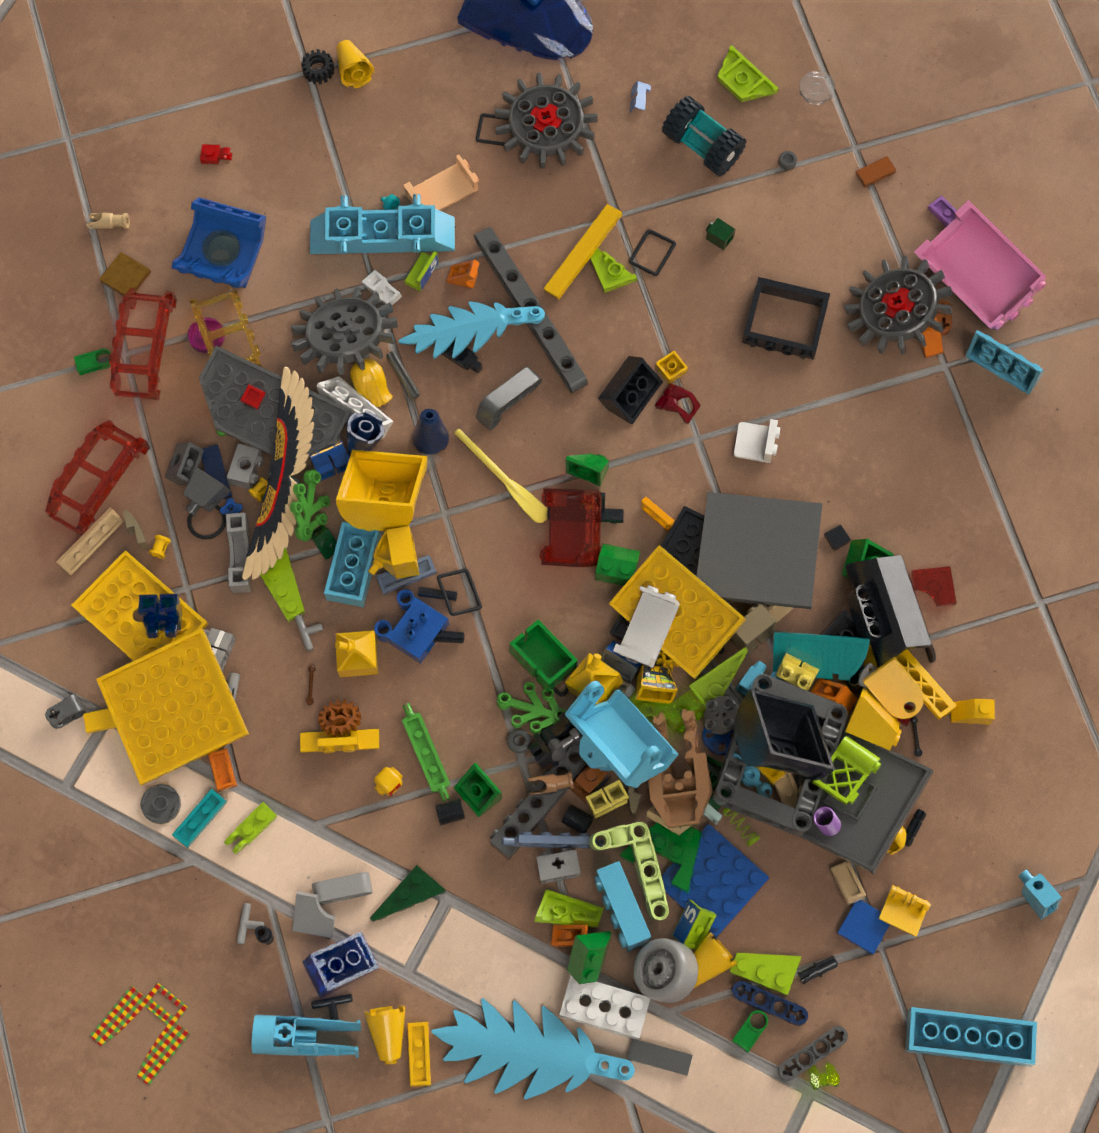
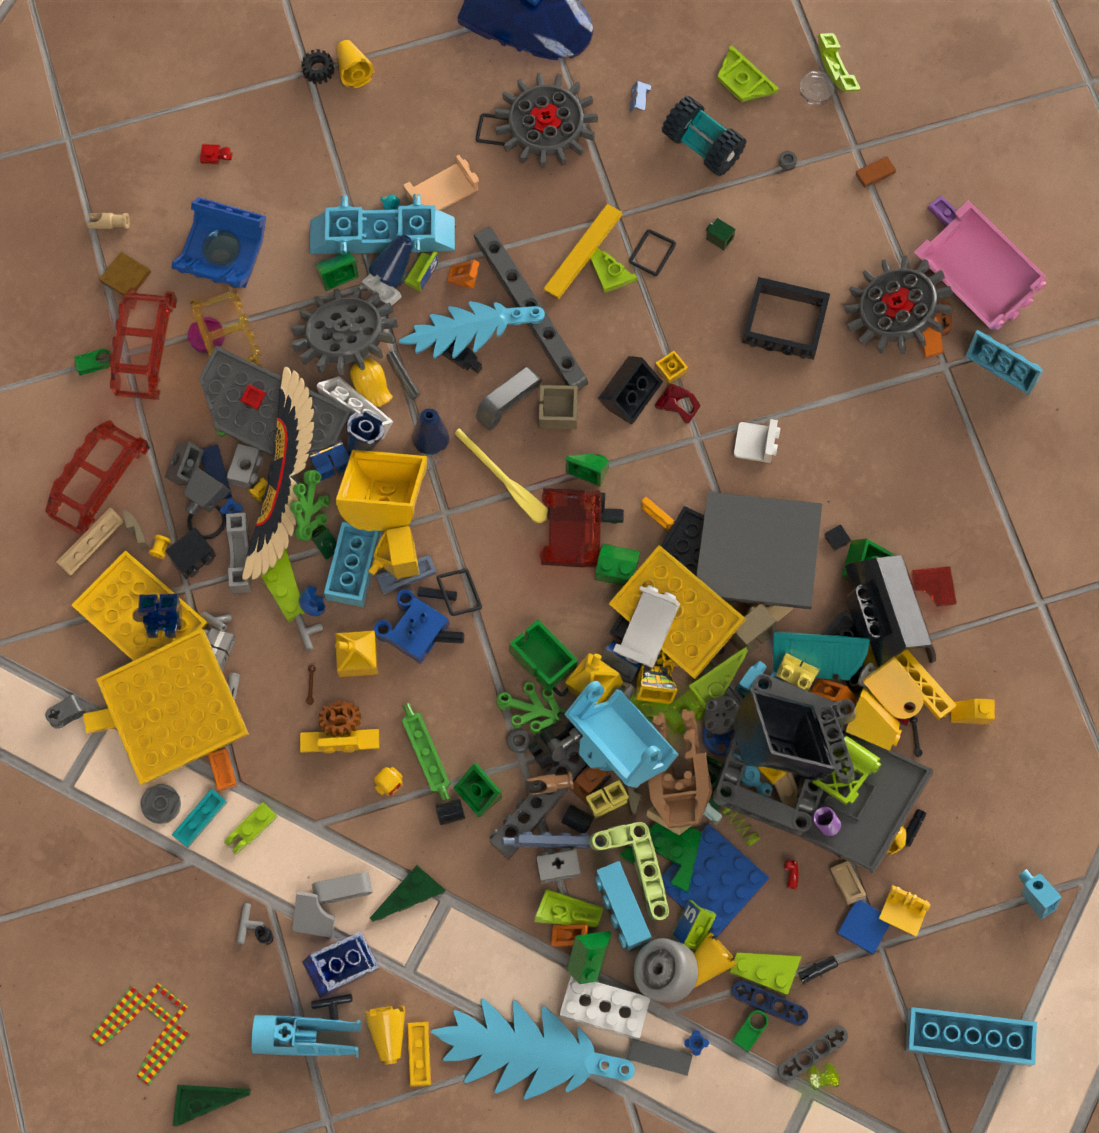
none -> black slope [165,527,216,579]
none -> dark green wing [173,1085,251,1127]
none -> light grey piece [201,612,232,632]
none -> blue hair [298,586,326,617]
none -> green slope [315,251,359,291]
none -> dark blue cone [368,234,413,288]
none -> dark tan piece [539,385,578,429]
none -> blue plate [684,1030,709,1056]
none -> red arm [784,859,799,890]
none -> dark grey beam [817,699,856,784]
none -> lime slope [818,33,860,92]

